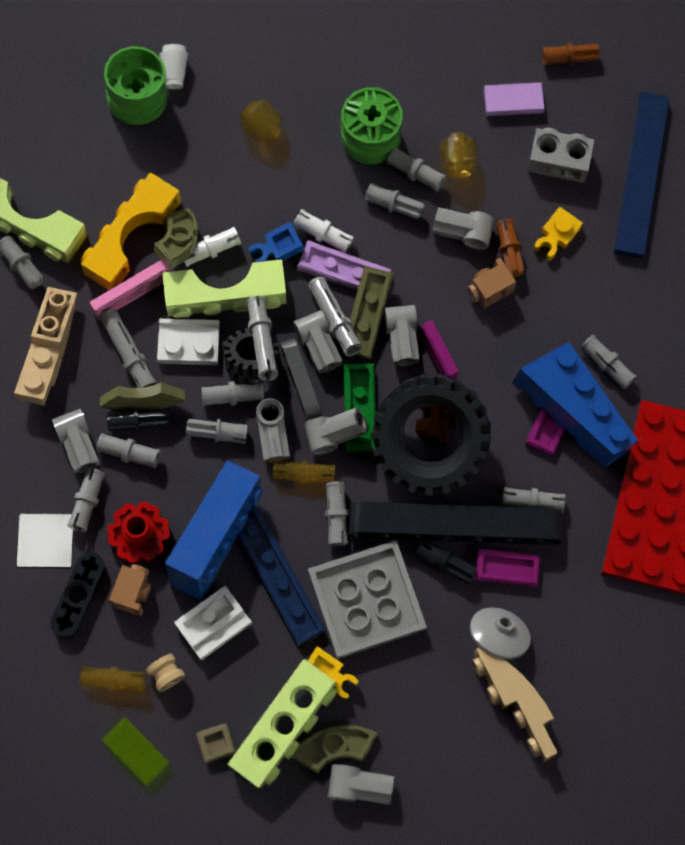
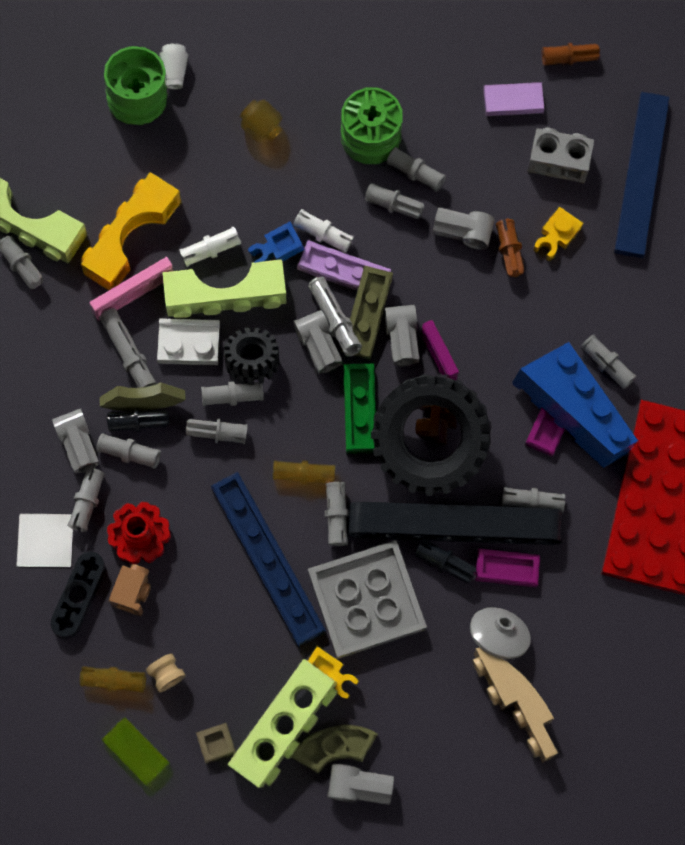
tan slope [14,287,77,406] -> none
olive tile [154,207,198,269] -> none
blue wedge [165,460,263,602] -> none
white plate [174,586,252,661] -> none
light grey pin [246,296,278,381] -> none
light grey piece [256,398,290,463] -> none
dark grey beam [280,338,322,422] -> none
light grey piece [304,408,368,455] -> none
clear yellow head [439,132,478,178] -> none
medium nougat brick [467,258,516,309] -> none

